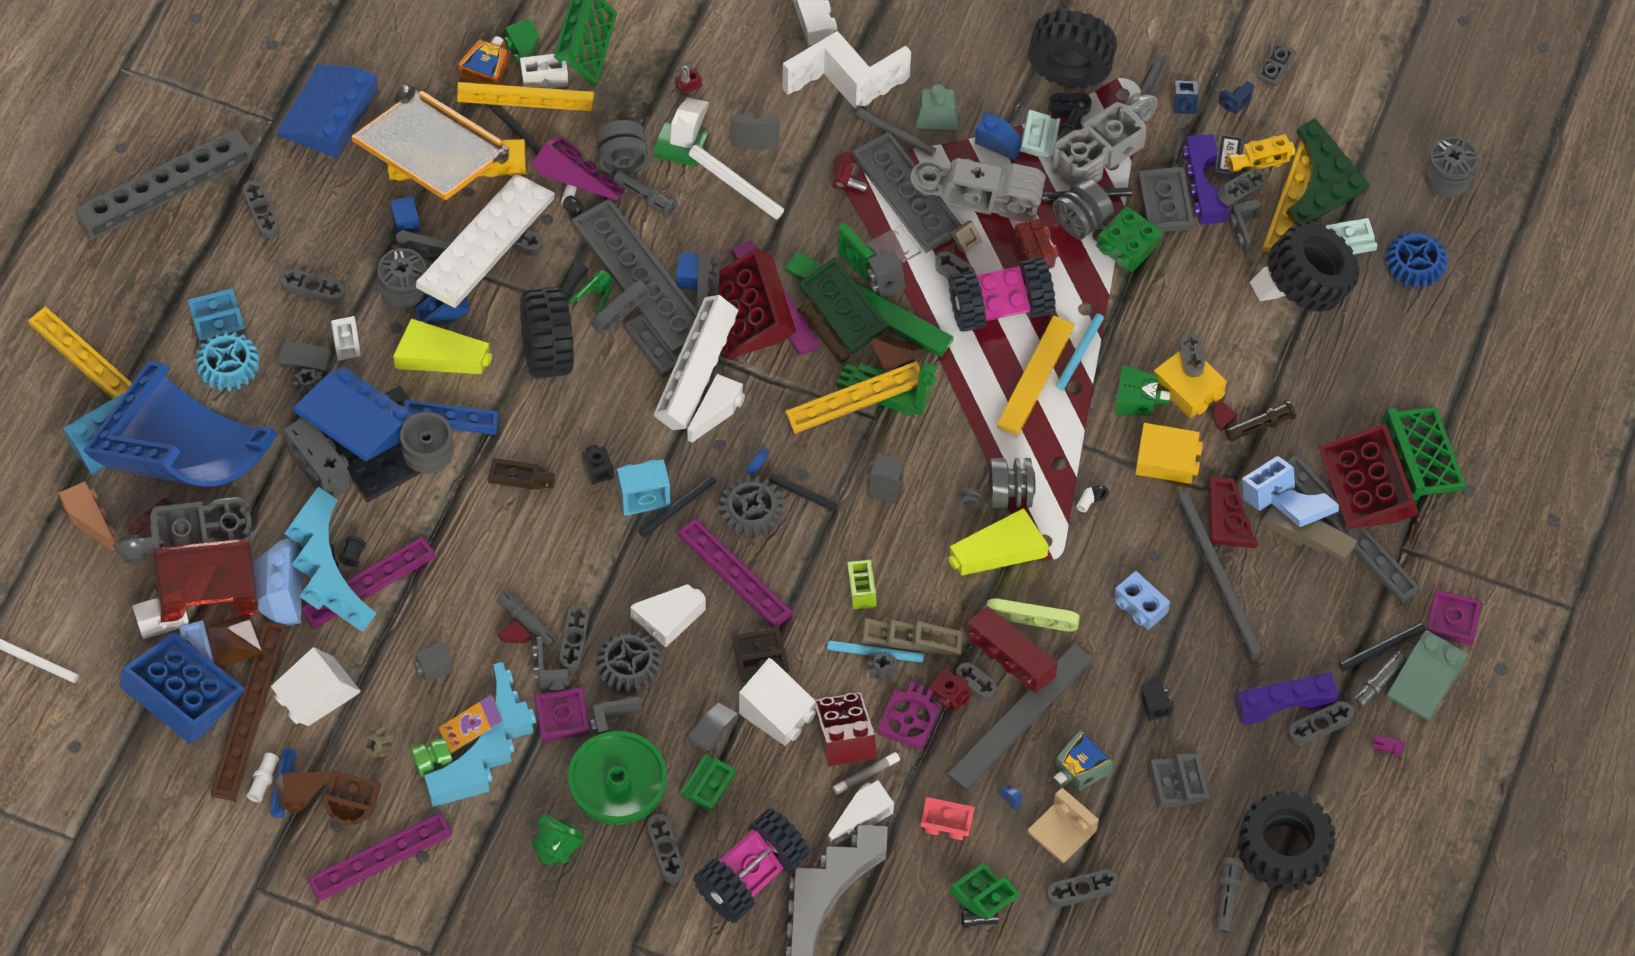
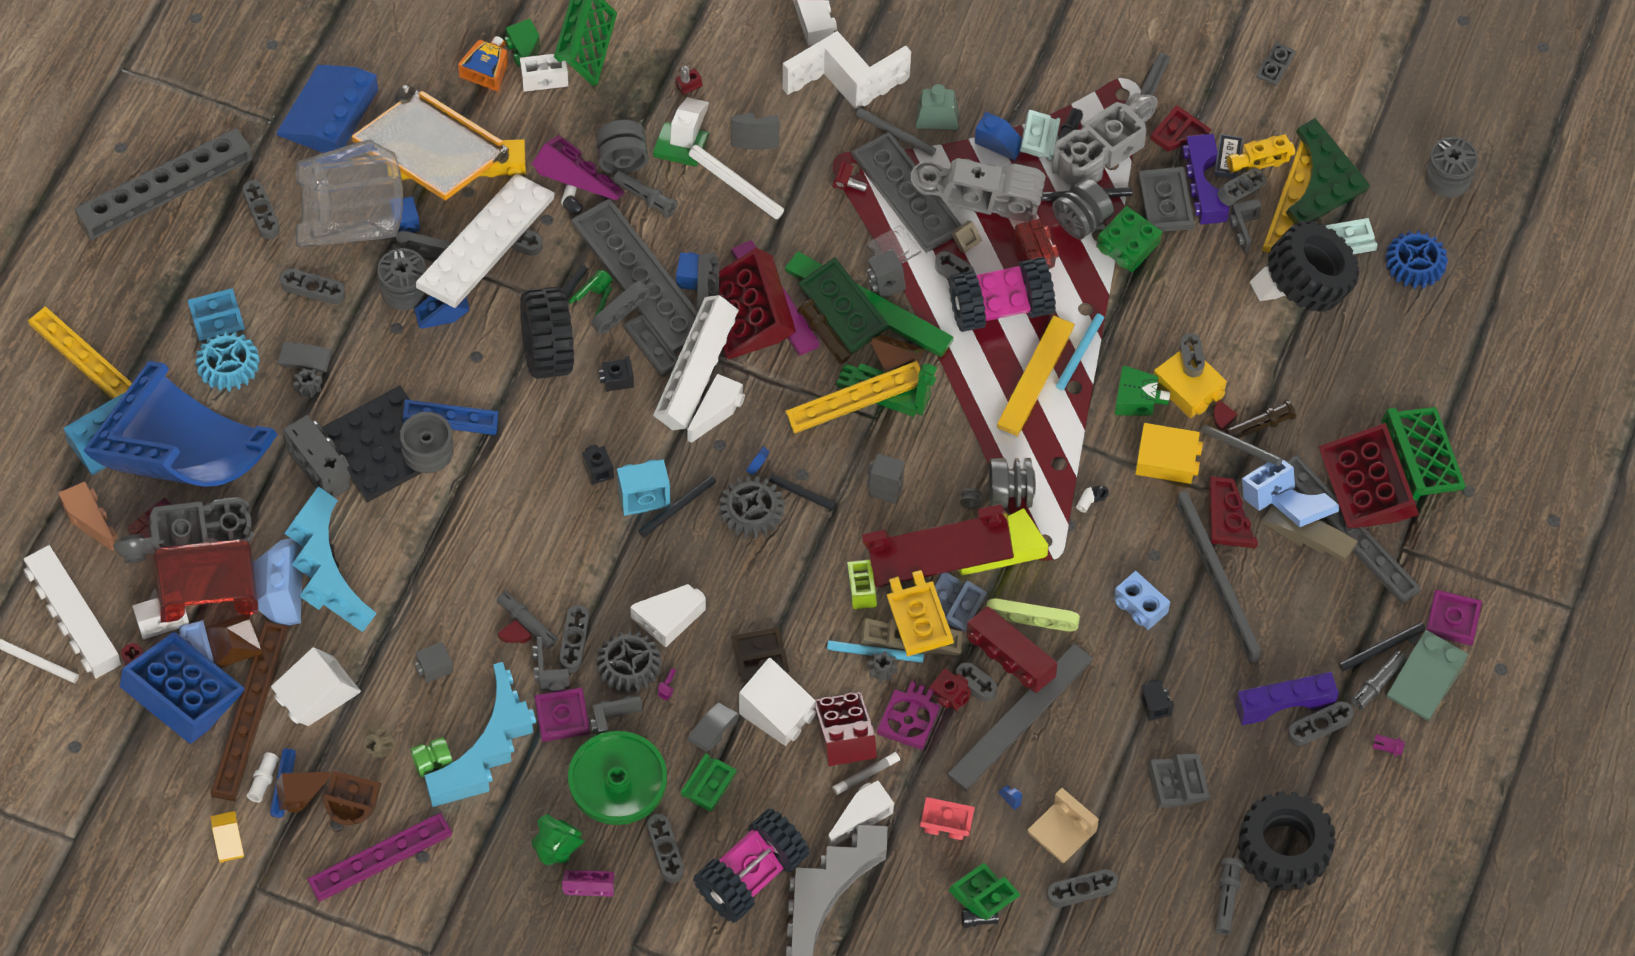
blue slope [293,366,413,461] -> none
magenta tile [301,536,436,630] -> none
white slope [331,316,361,361] -> none
black bush [338,536,366,567] -> none
neon yellow slope [393,319,492,374] -> none
sticker [438,694,503,754] -> none
yellow tile [457,82,594,111] -> none
black bar [486,104,542,155] -> none
dark brown hinge [488,458,556,490] -> none
magenta tile [678,518,792,628] -> none
green tile [837,223,874,282] -> none
black tyre [1028,9,1117,88] -> none
black beam [1048,93,1092,116] -> none
torso [1051,730,1113,791] -> none
dark blue bracket [1174,80,1198,114] -> none
dark blue bracket [1219,81,1254,115] -> none
none -> white brick [23,545,121,679]
none -> dark red bush [121,643,143,666]
none -> slope [211,811,244,862]
none -> clear windscreen [296,139,403,247]
none -> magenta bracket [562,870,615,897]
none -> black brick [598,356,634,392]
none -> magenta hand [657,668,676,701]
none -> dark red bracket [862,504,1014,587]
none -> yellow tile [887,570,954,657]
none -> sand blue slope [934,573,987,632]
none -> dark red wing [1150,105,1212,152]
none -> dark grey bar [1201,424,1283,466]

